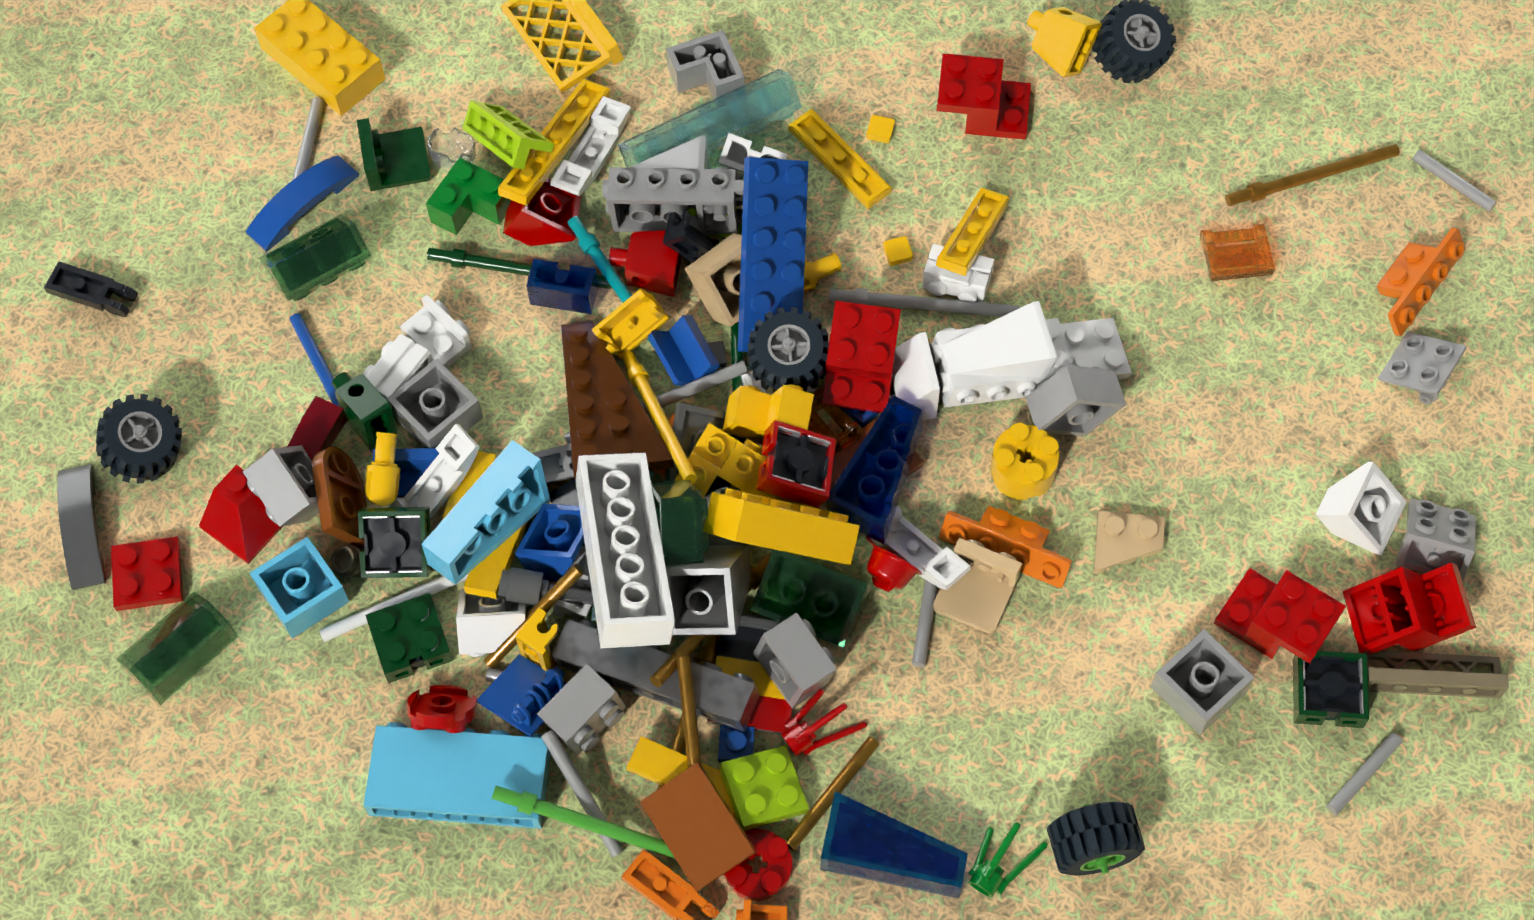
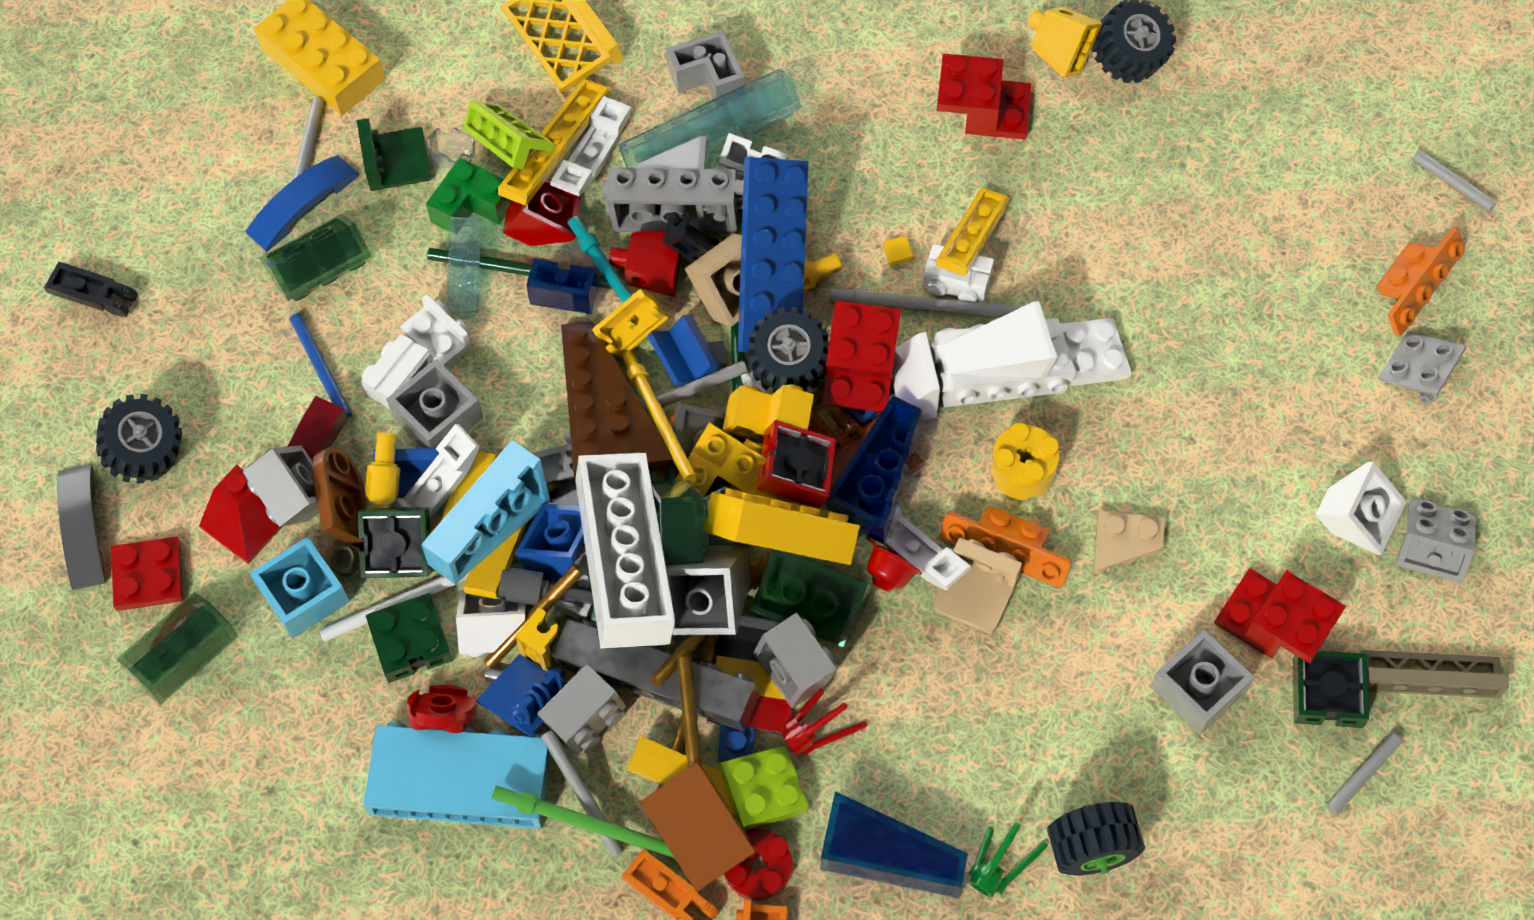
dark green torso [332,372,398,452] -> none
pearl gold bar [785,736,879,851] -> none
yellow tile [788,108,892,209] -> none
yellow piece [866,115,895,143] -> none
light grey bar [912,580,937,667] -> none
light grey brick [1026,364,1126,436] -> none
clear orange plate [1200,224,1275,281] -> none
pearl gold bar [1225,144,1400,206] -> none
red bracket [1342,562,1477,656] -> none
none -> clear light blue tile [446,217,482,313]

